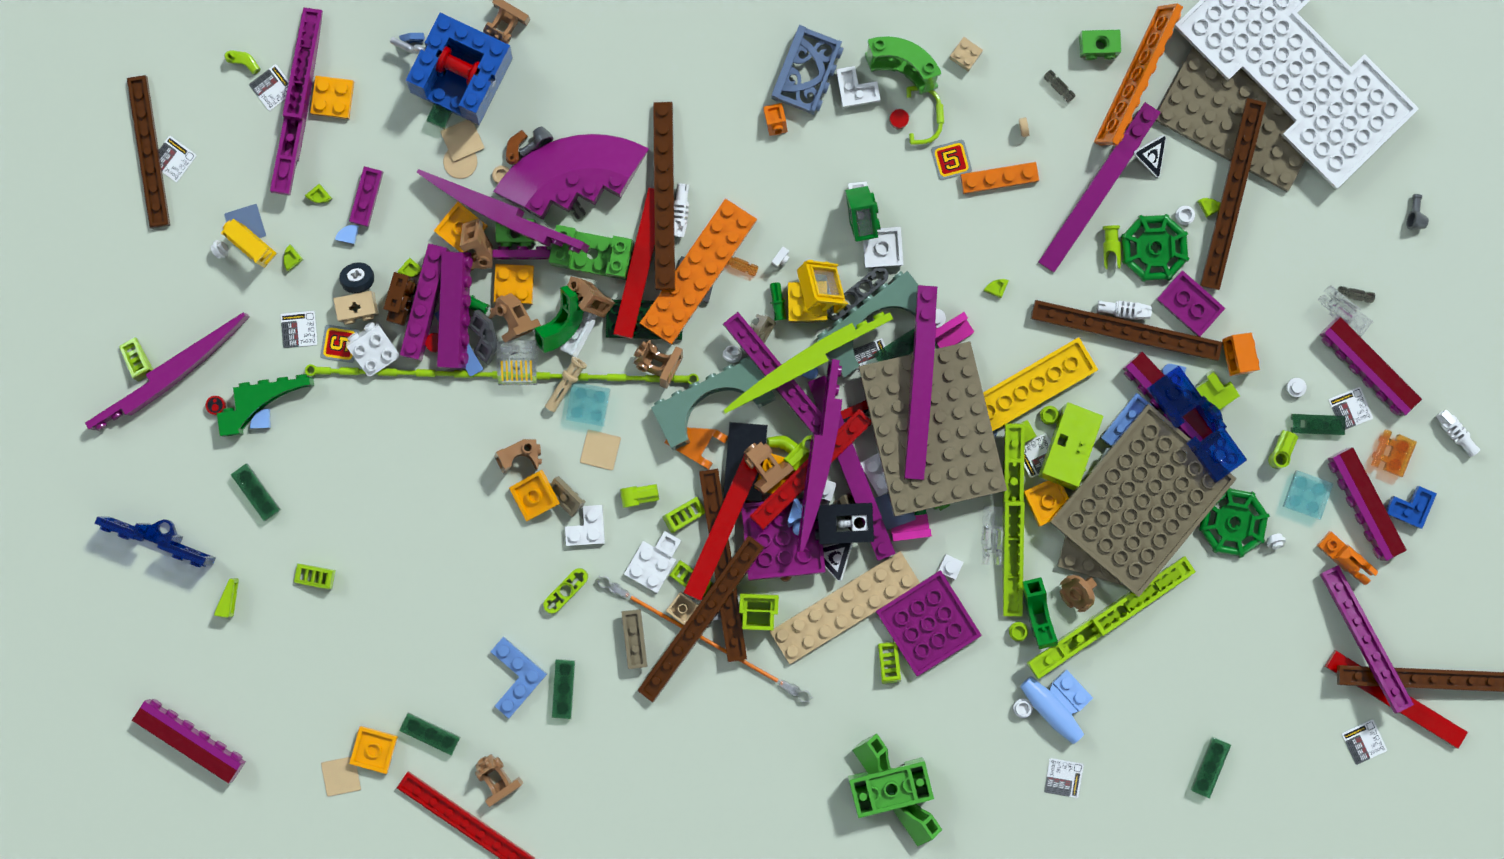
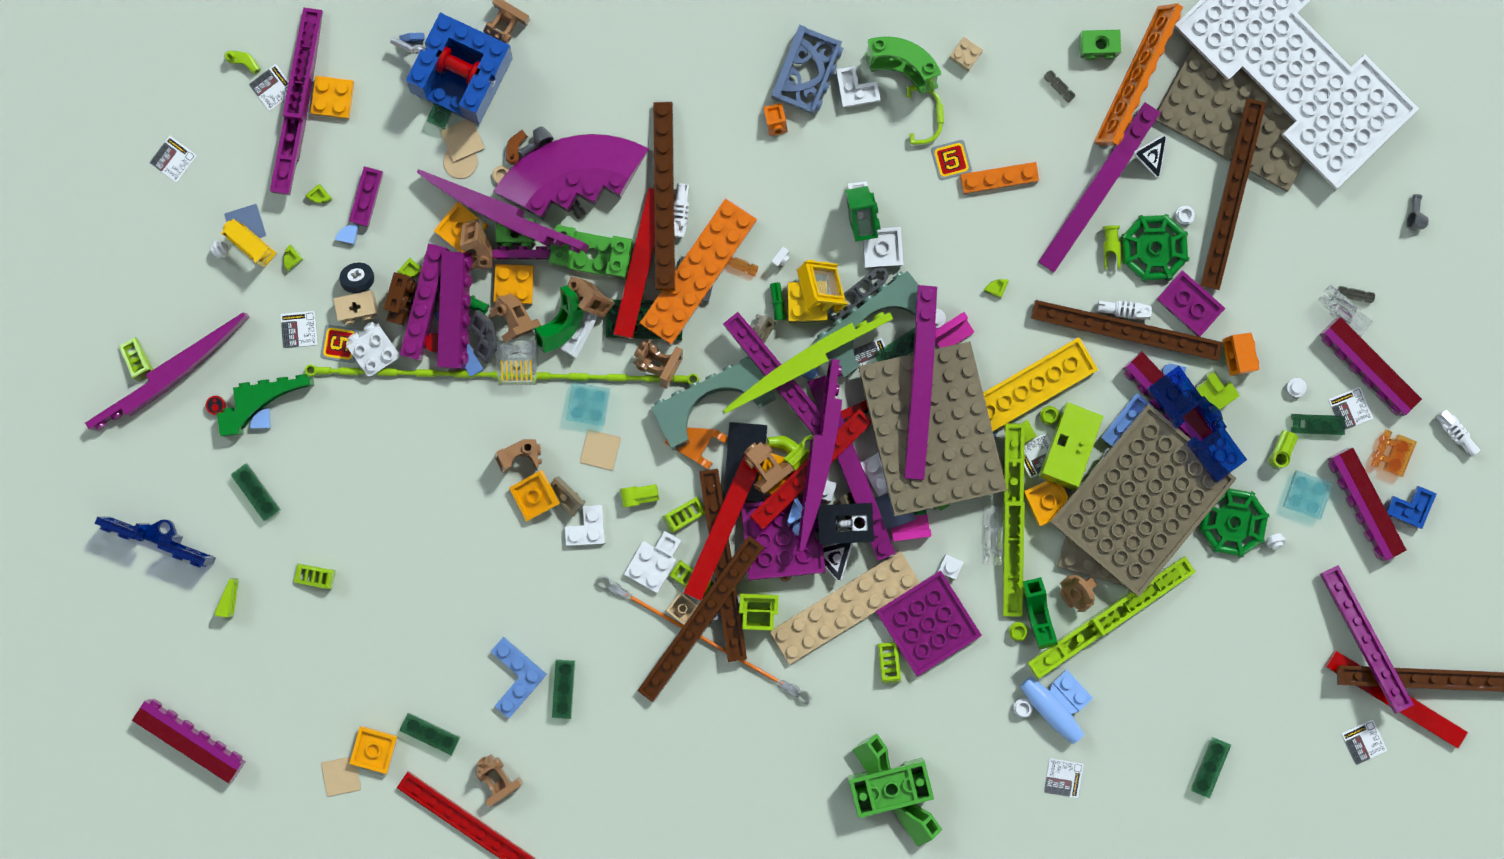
reddish brown tile [127,75,170,228] -> none
lime beam [543,568,588,613] -> none
tan pin [545,357,587,412] -> none
dark tan plate [621,609,648,669] -> none
white plate [723,345,742,363] -> none
red tile [890,109,909,129] -> none
tan tile [1019,117,1030,137] -> none
lime tile [1197,198,1220,217] -> none
orange plate [1317,531,1378,585] -> none

